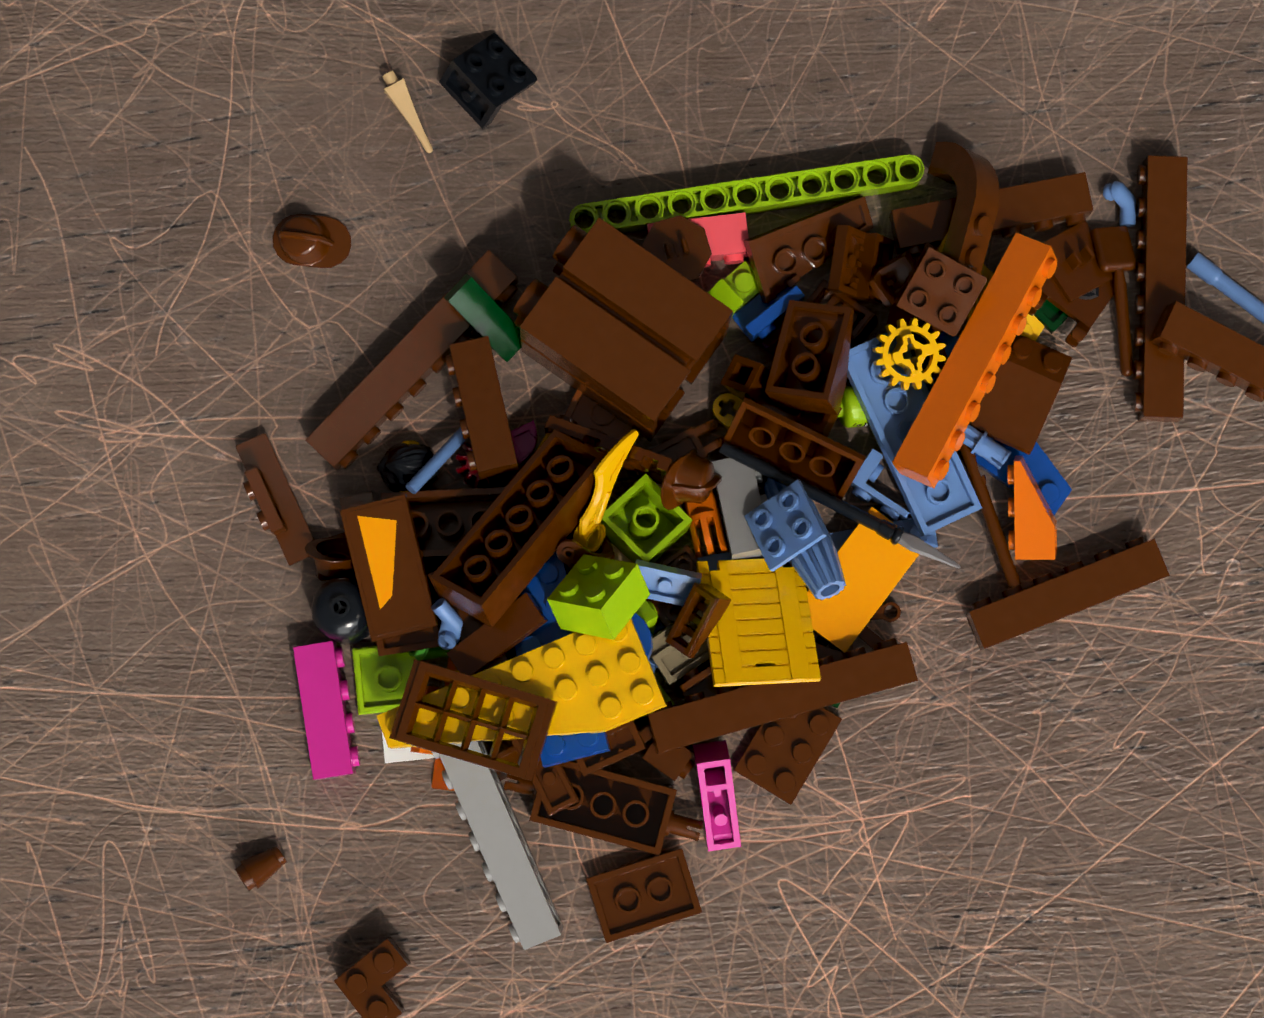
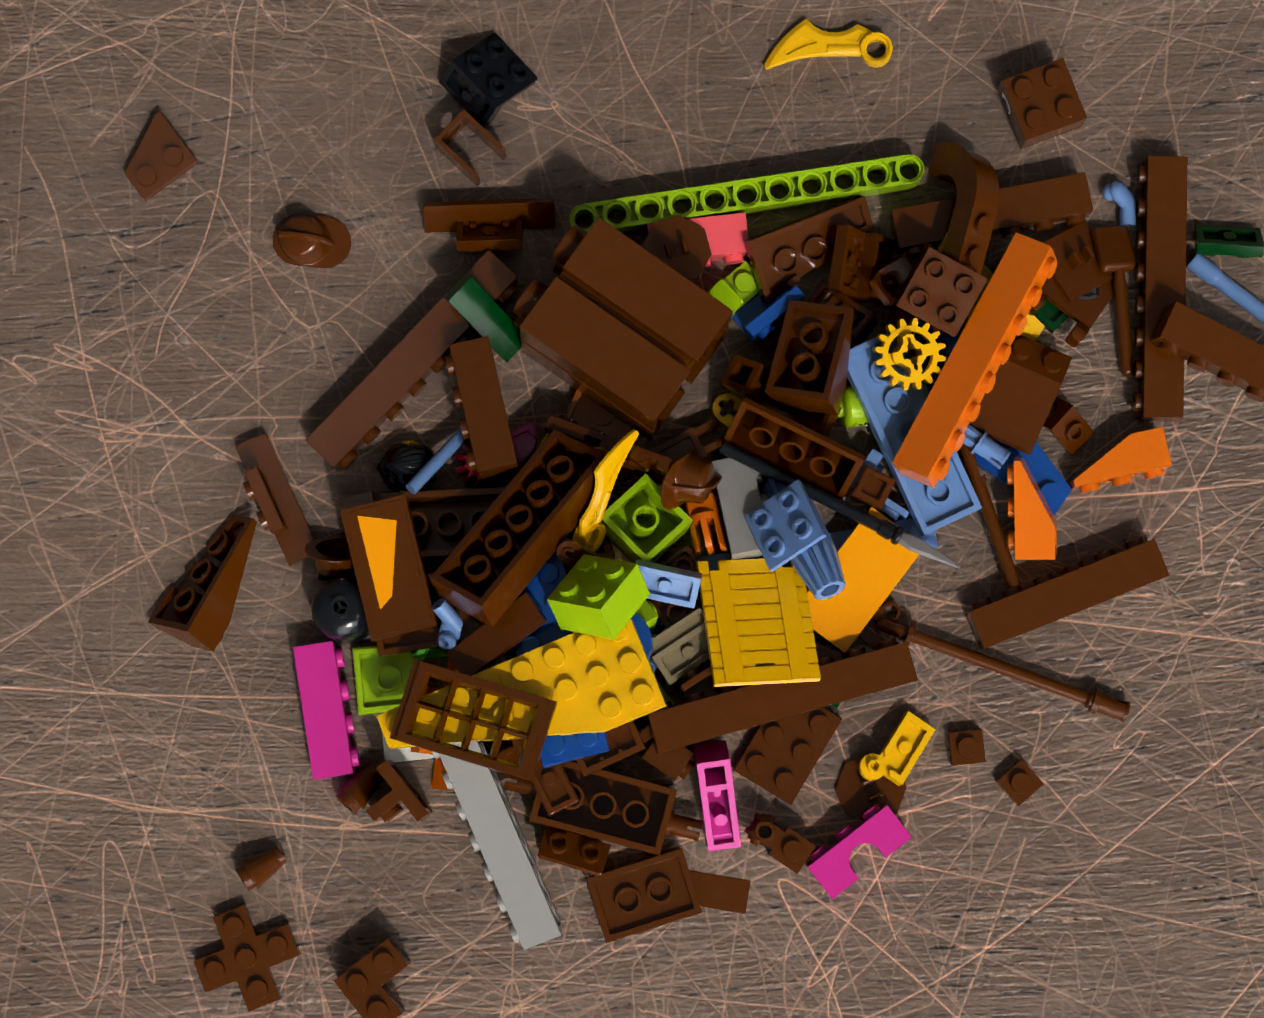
tan piece [382,70,433,153] -> none
reddish brown slope [665,582,731,658] -> none
none -> reddish brown wing [124,111,198,202]
none -> reddish brown wedge [148,514,257,652]
none -> reddish brown plate [194,904,301,1012]
none -> reddish brown cone [335,763,383,814]
none -> reddish brown bracket [366,760,433,822]
none -> reddish brown bracket [423,198,555,252]
none -> reddish brown piece [434,109,507,187]
none -> reddish brown bracket [537,825,611,876]
none -> reddish brown sticker [689,870,751,914]
none -> reddish brown brick [744,812,816,874]
none -> yellow piece [764,19,893,70]
none -> dark pink arch [806,803,912,899]
none -> reddish brown piece [835,753,907,821]
none -> reddish brown tile [851,465,896,511]
none -> yellow hinge [858,711,936,786]
none -> reddish brown bar [876,618,1131,722]
none -> reddish brown plate [948,729,986,766]
none -> reddish brown plate [995,759,1044,806]
none -> reddish brown brick [997,58,1087,149]
none -> reddish brown bracket [1043,397,1094,456]
none -> orange slope [1069,427,1172,494]
none -> dark green plate [1193,224,1264,258]

